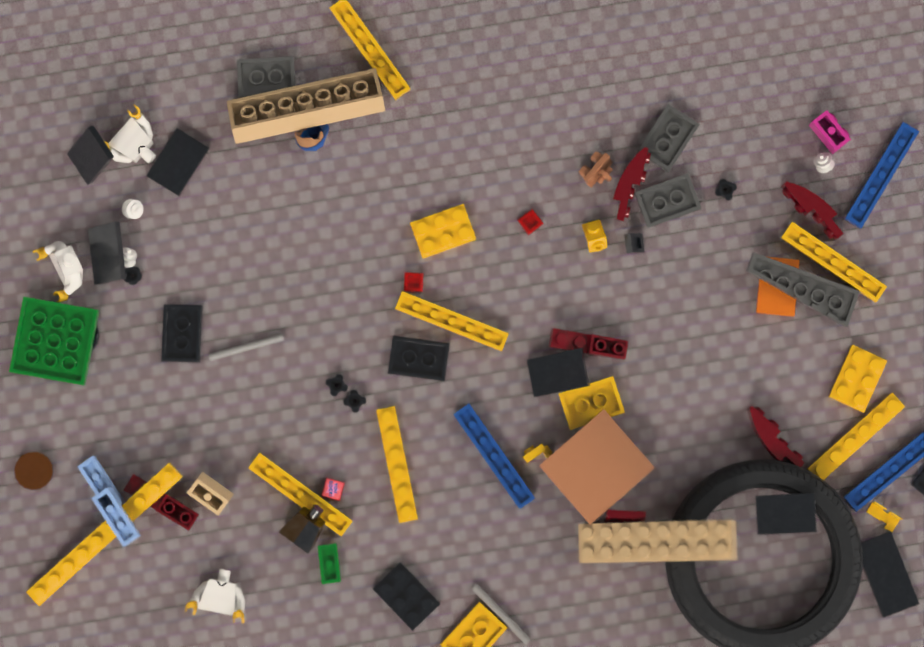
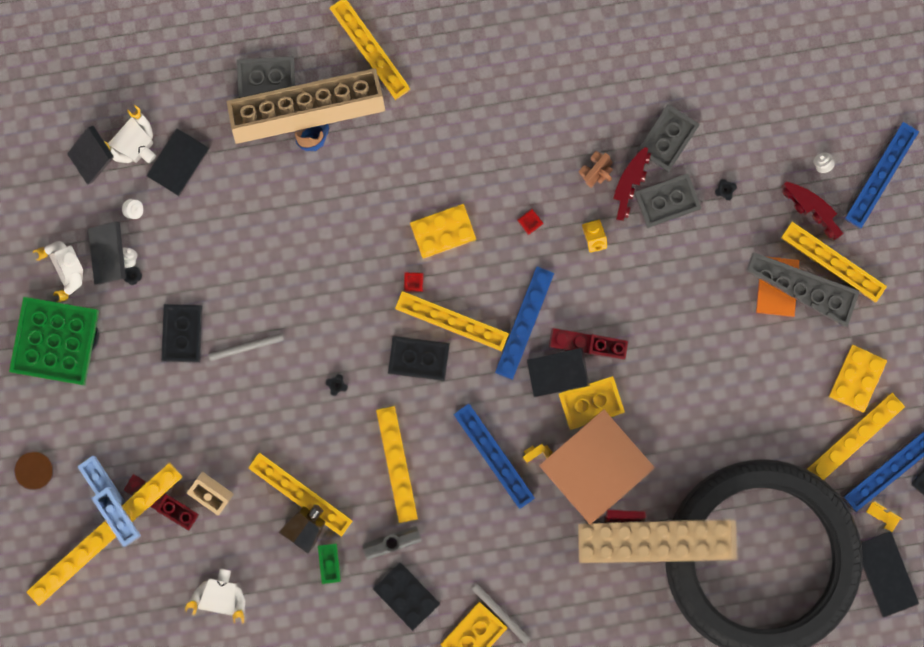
tile [321,478,345,501] -> none
black plate [343,390,366,413] -> none
black plate [624,233,645,253] -> none
dark red slope [747,406,805,467] -> none
black tile [755,493,817,535] -> none
dark pink brick [809,110,851,155] -> none
none -> dark grey piece [362,526,422,560]
none -> blue plate [495,267,554,380]

